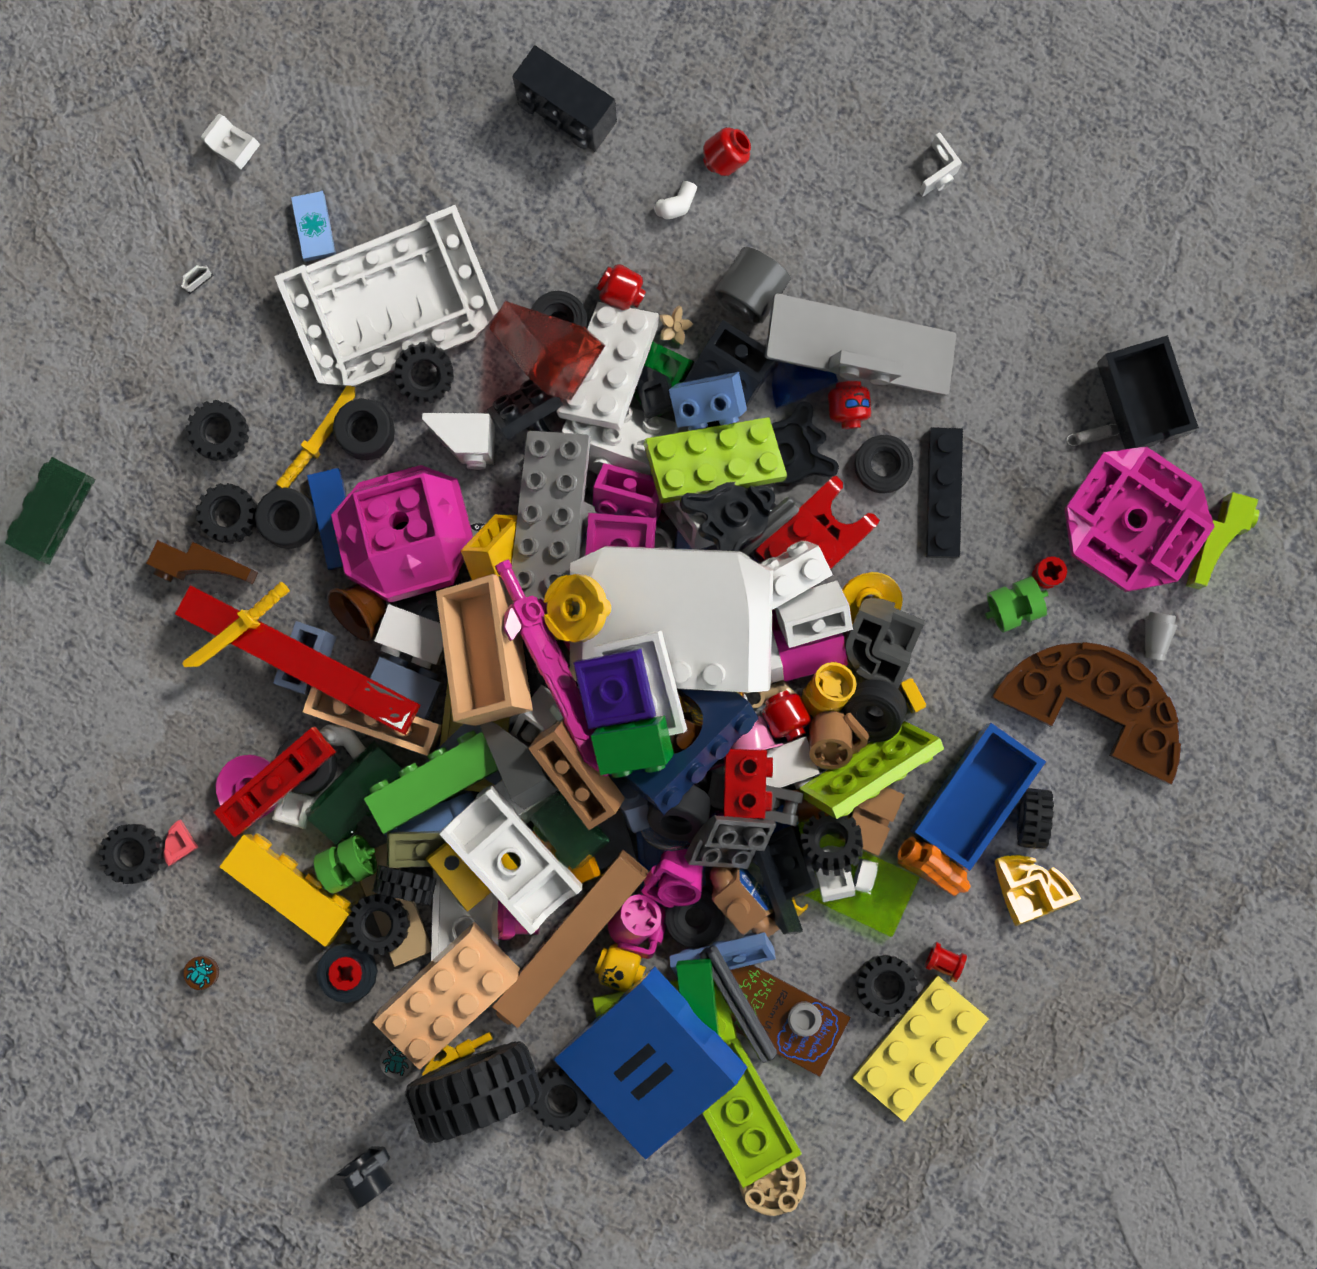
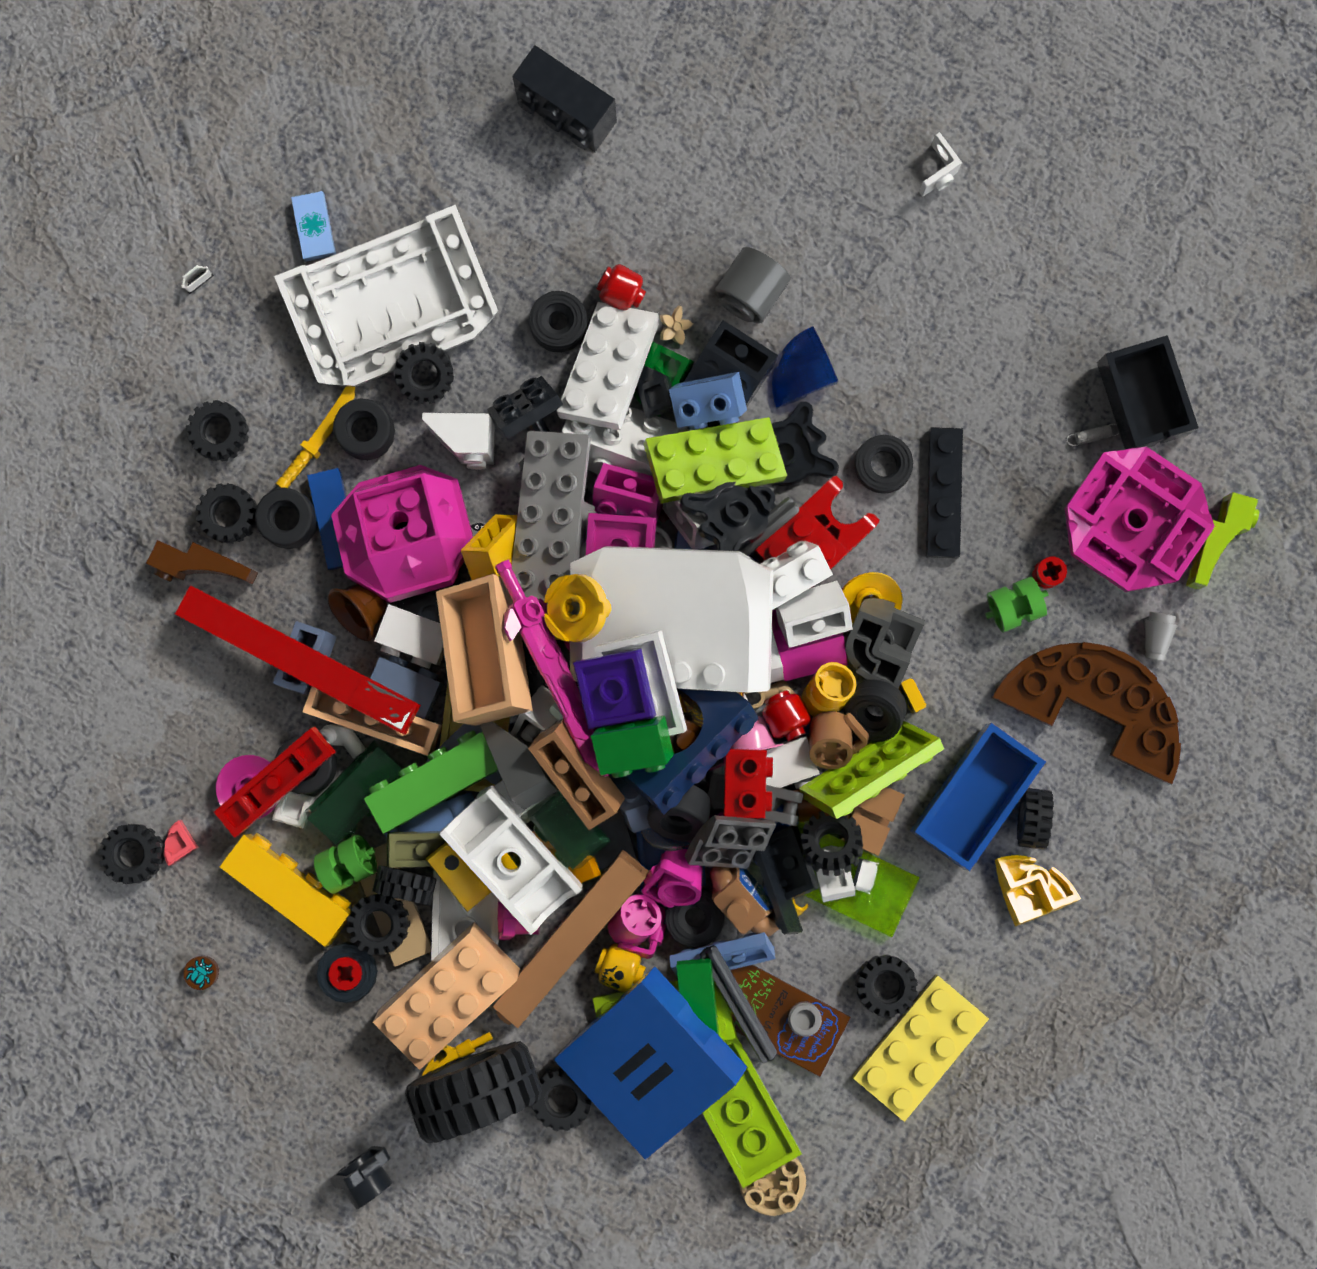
clear green brick [5,457,96,565] -> none
yellow sword [182,582,290,667] -> none
white bracket [201,114,260,169] -> none
tile [380,1044,414,1079] -> none
clear red wedge [489,301,606,400] -> none
white arm [654,181,697,219] -> none
red head [703,127,751,176] -> none
light grey bracket [765,294,956,396] -> none
red head [828,381,871,429] -> none
orange rock [897,837,971,896] -> none
red bush [924,942,967,982] -> none

